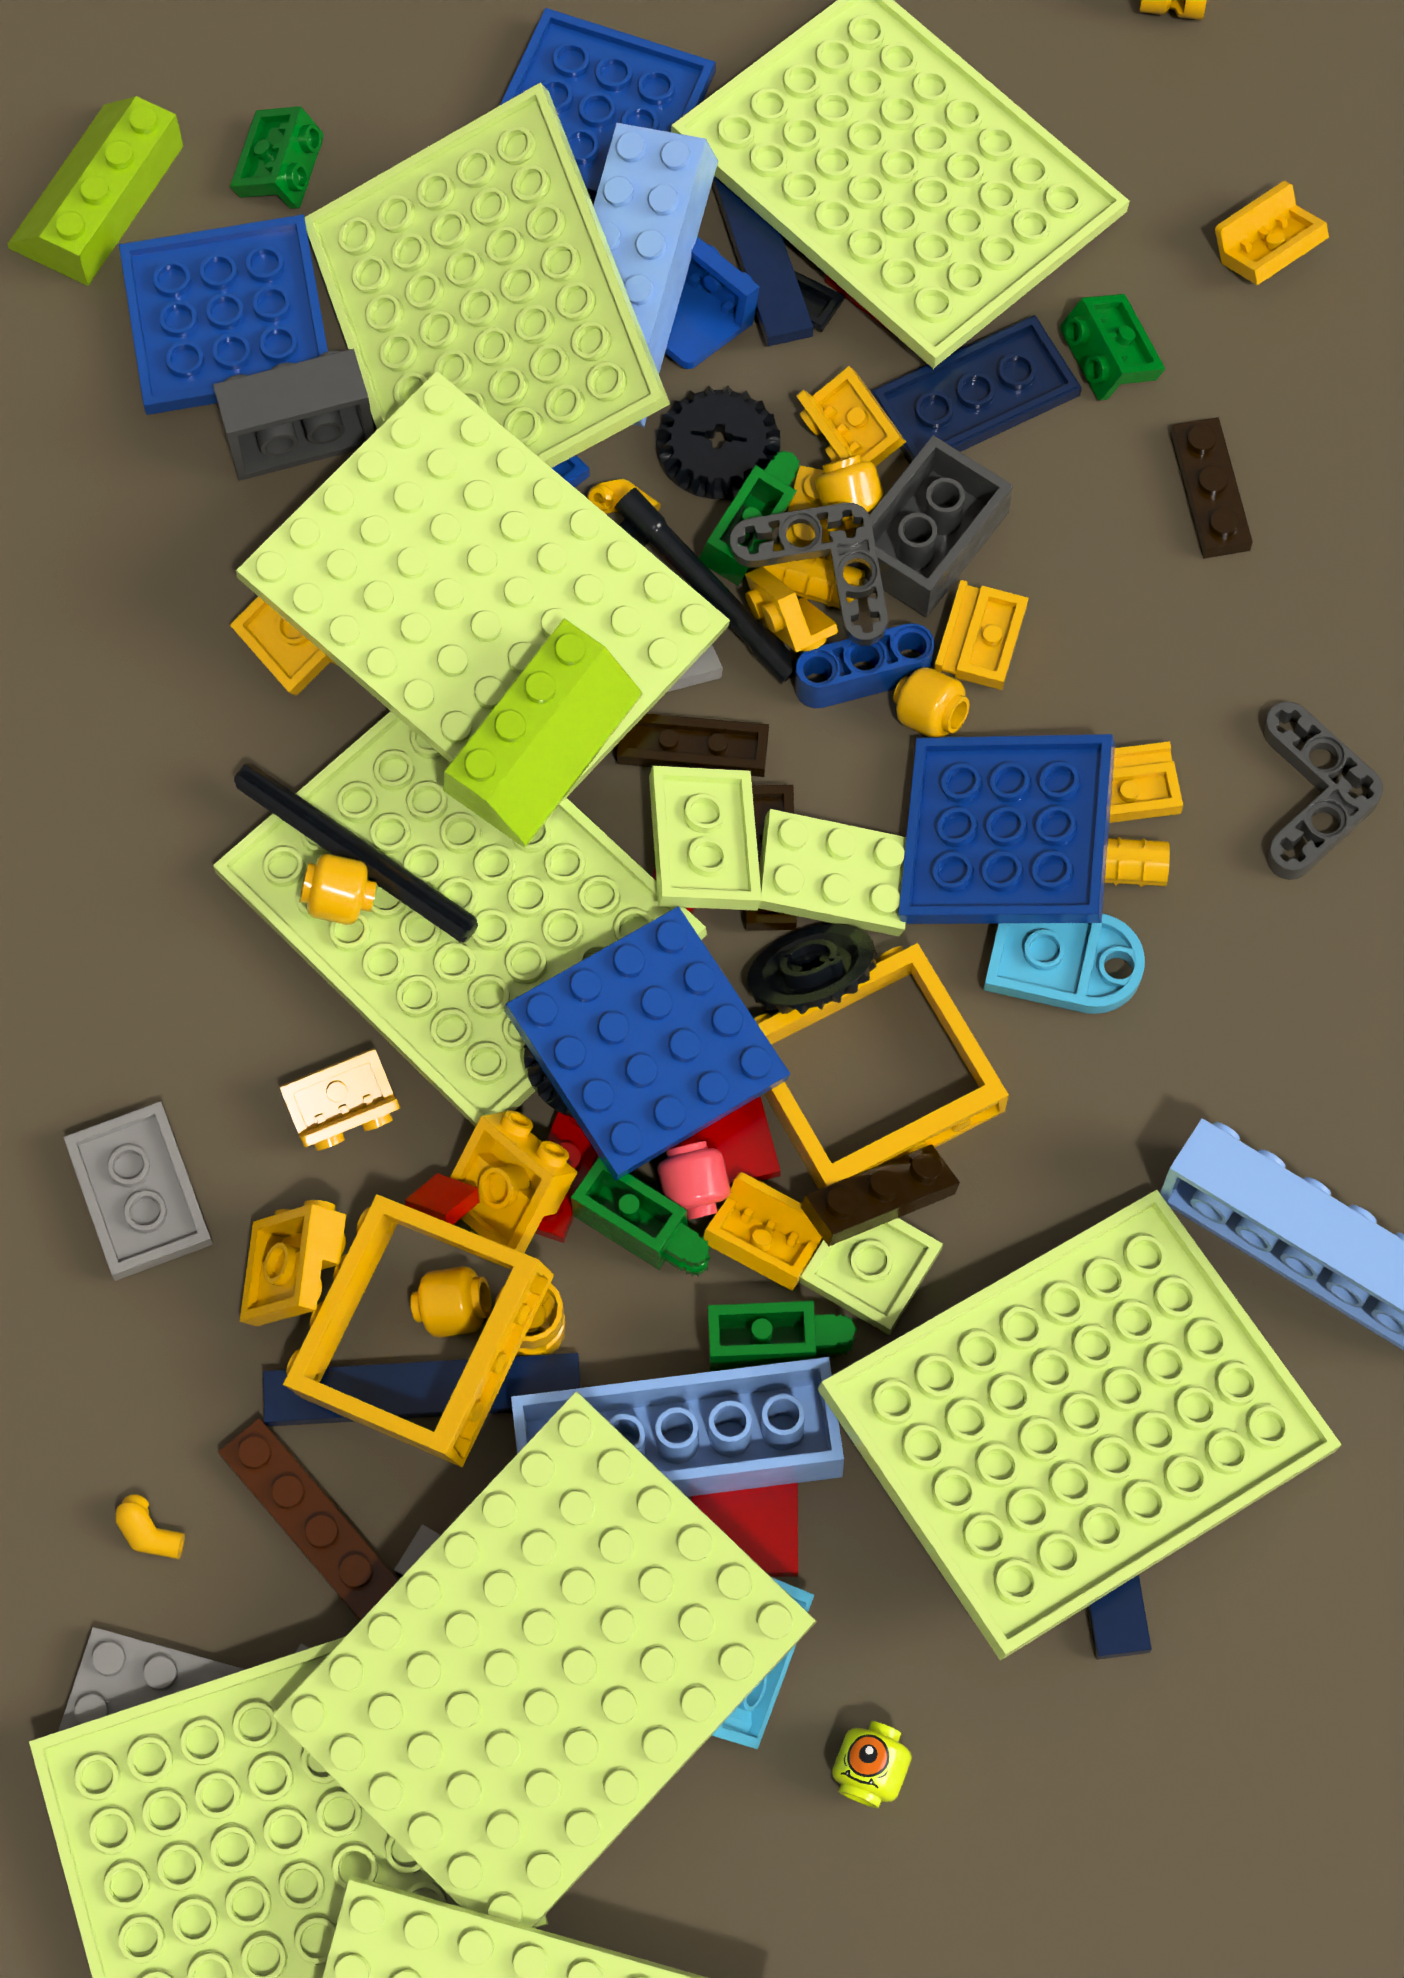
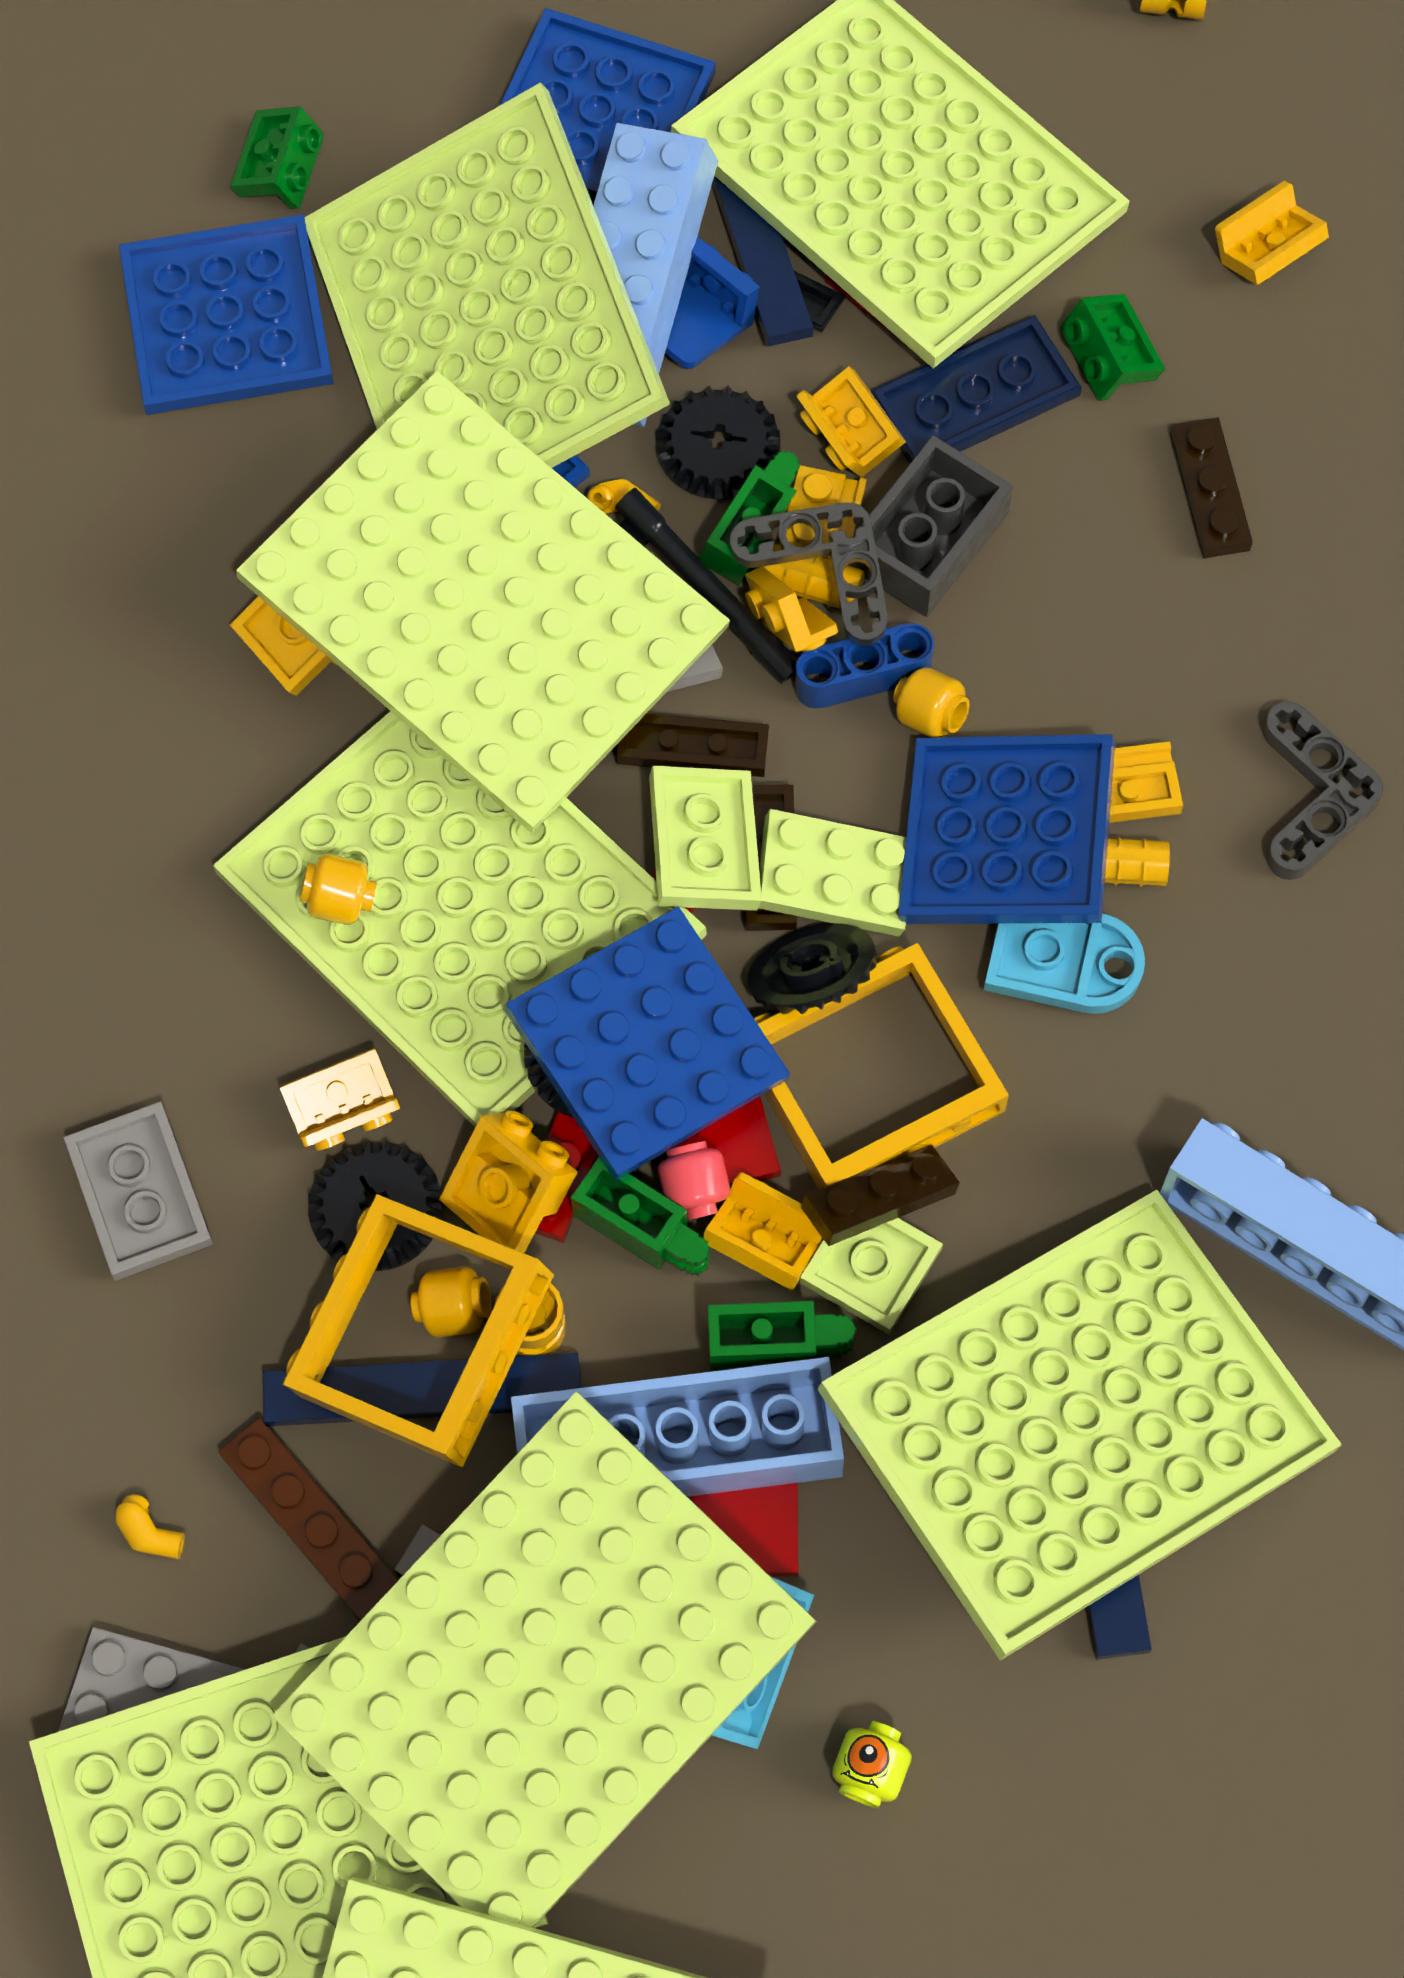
lime slope [7,96,184,286] -> none
dark grey brick [213,348,374,481] -> none
black axle [234,763,478,942] -> none
yellow plate [239,1200,346,1326] -> none
red tile [405,1173,480,1225] -> none
lime slope [443,618,643,848] -> none
yellow head [815,454,884,530] -> none
yellow plate [934,580,1029,690] -> none
none -> black gear [308,1140,443,1271]

